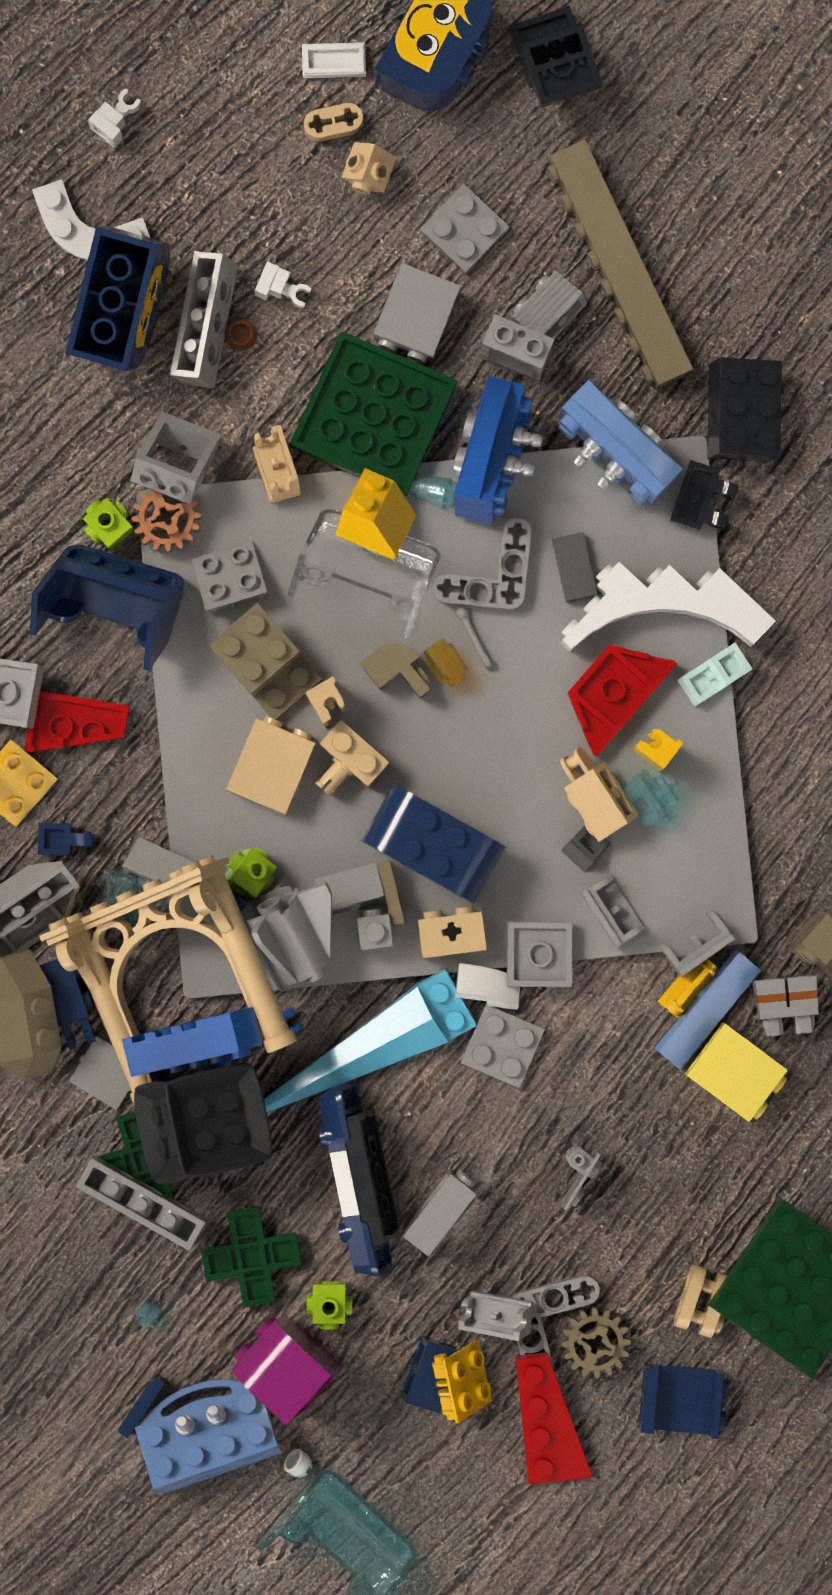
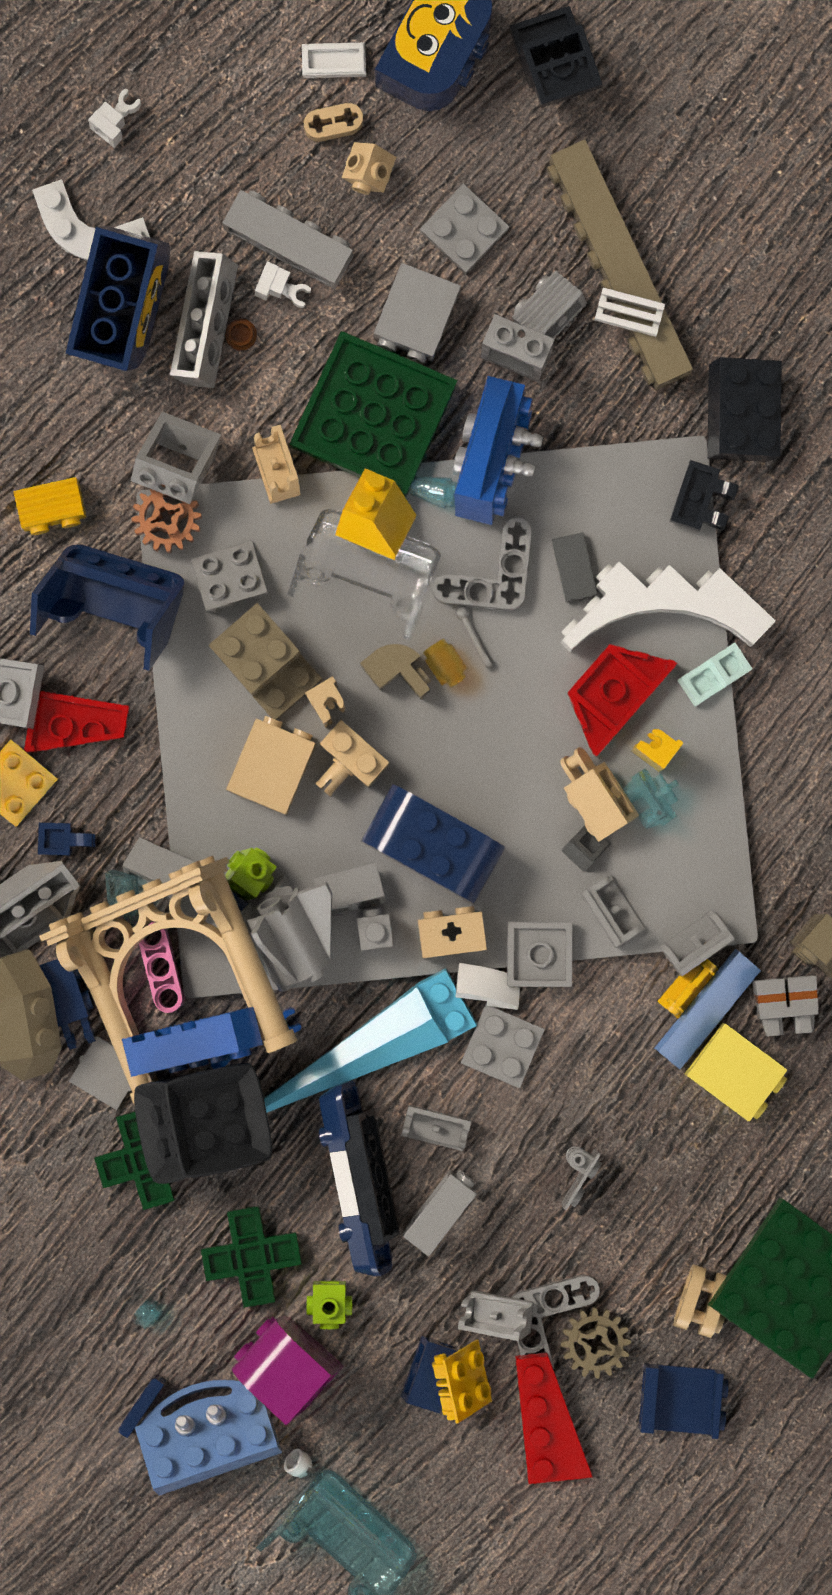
light grey brick [75,1155,208,1251] -> none
lime brick [83,498,134,551] -> none
dark tan tile [378,860,405,926] -> none
medium blue piece [558,380,683,506] -> none
none -> yellow brick [13,477,87,535]
none -> bright pink beam [139,922,185,1013]
none -> light grey brick [222,190,353,289]
none -> light grey hinge [401,1104,471,1151]
none -> white tile [594,288,665,337]

